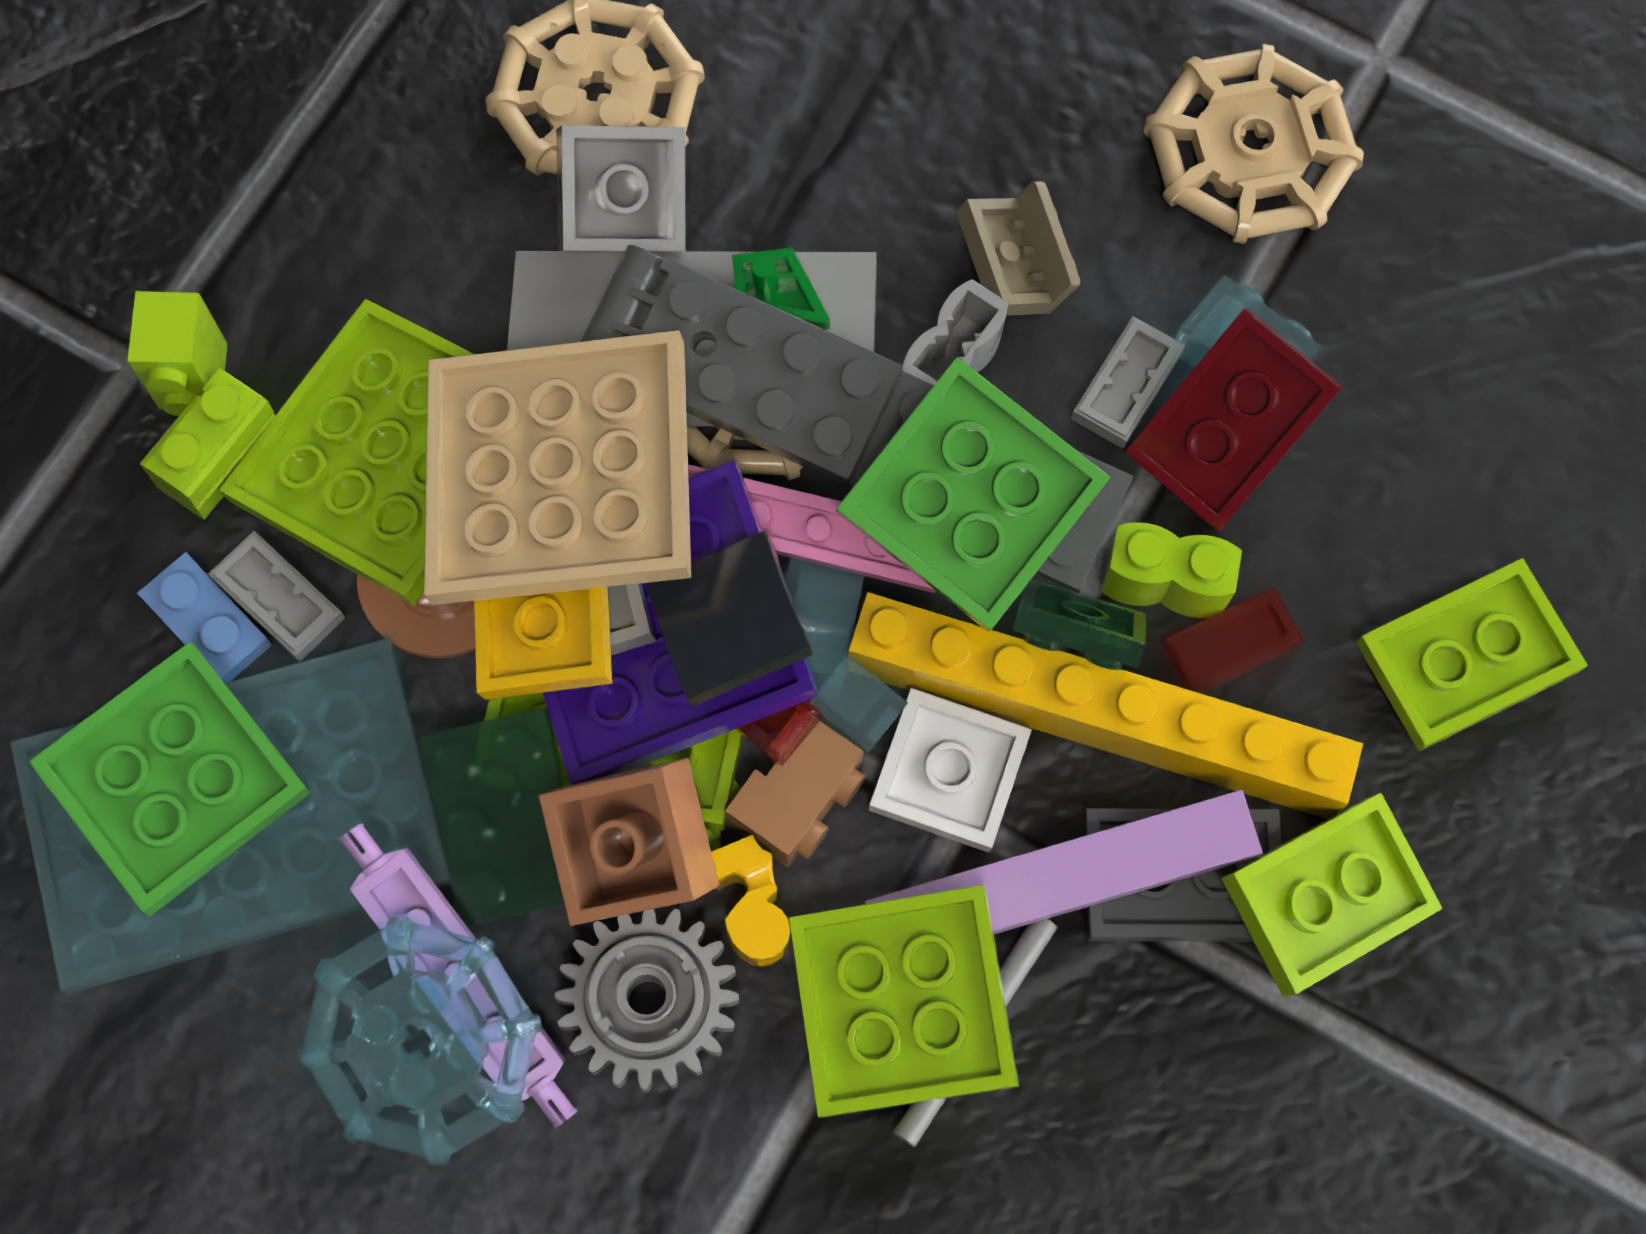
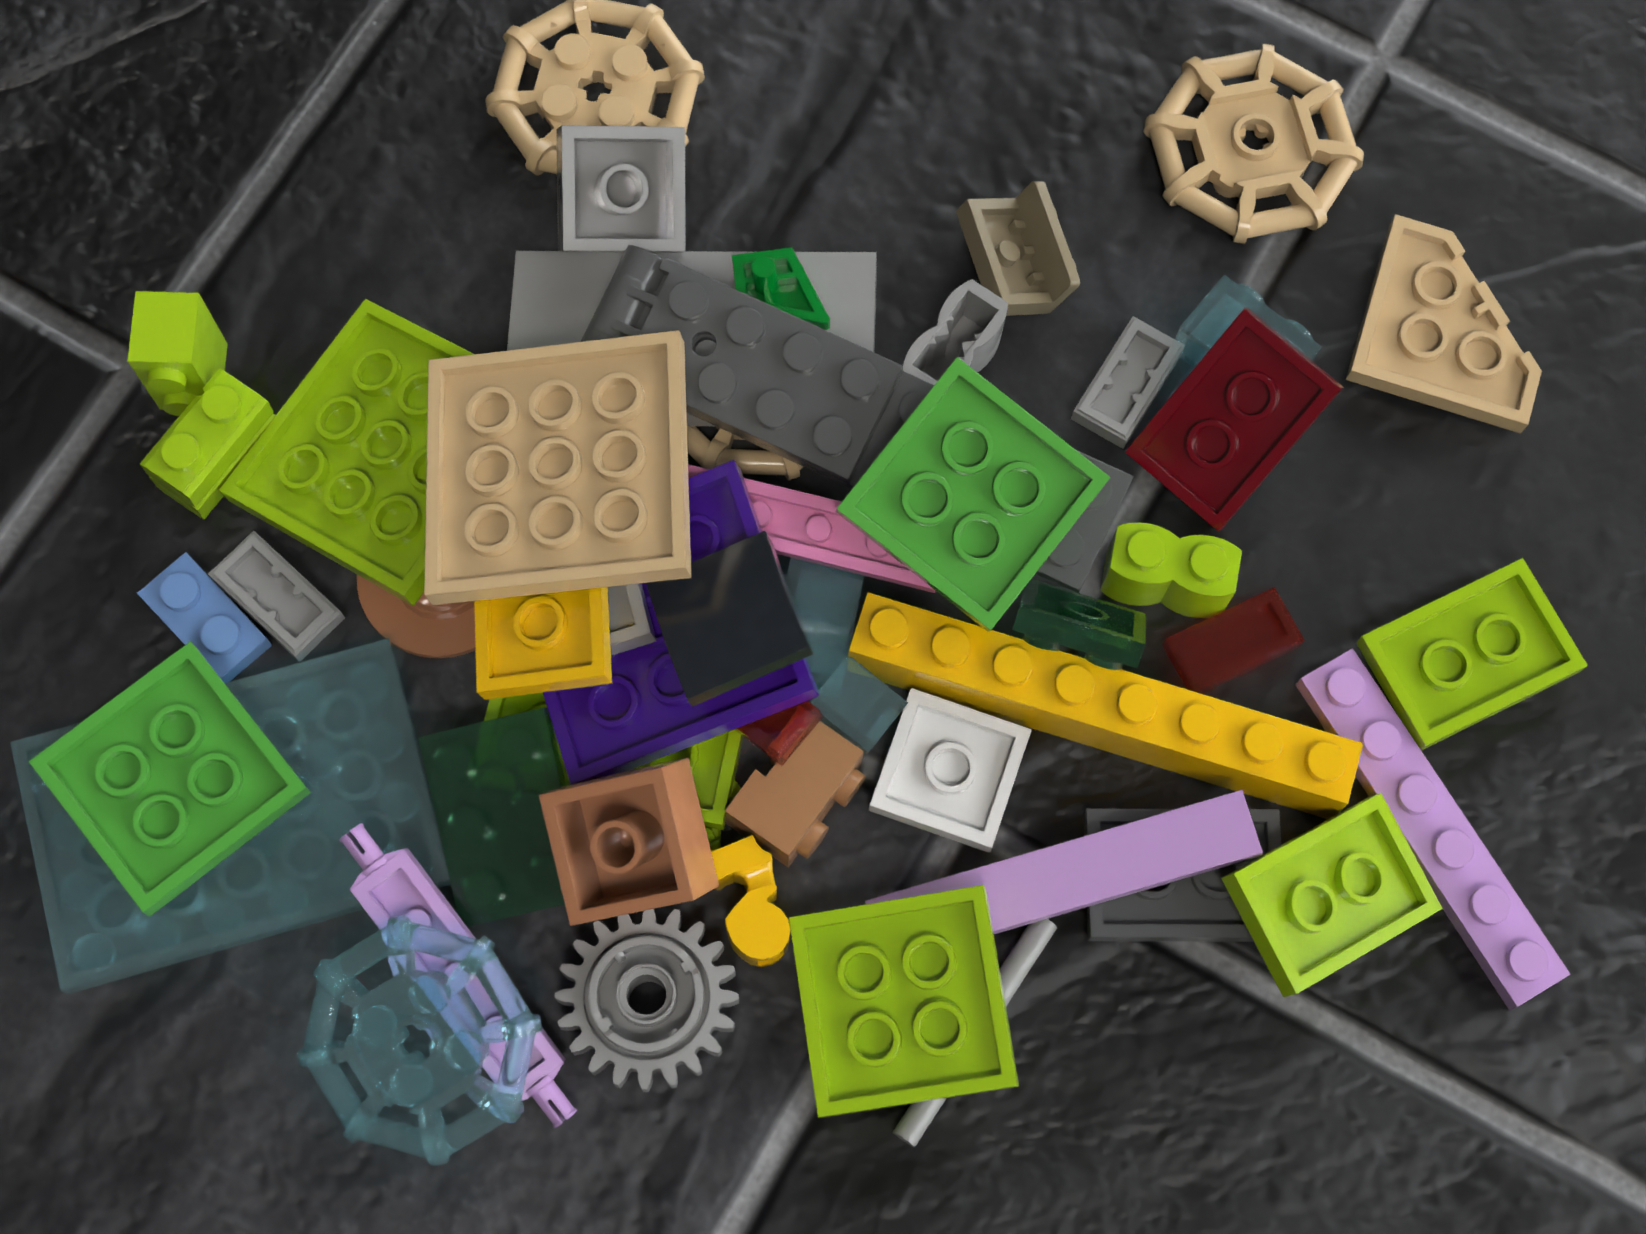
none -> lavender plate [1295,648,1570,1010]
none -> tan plate [1346,214,1542,433]

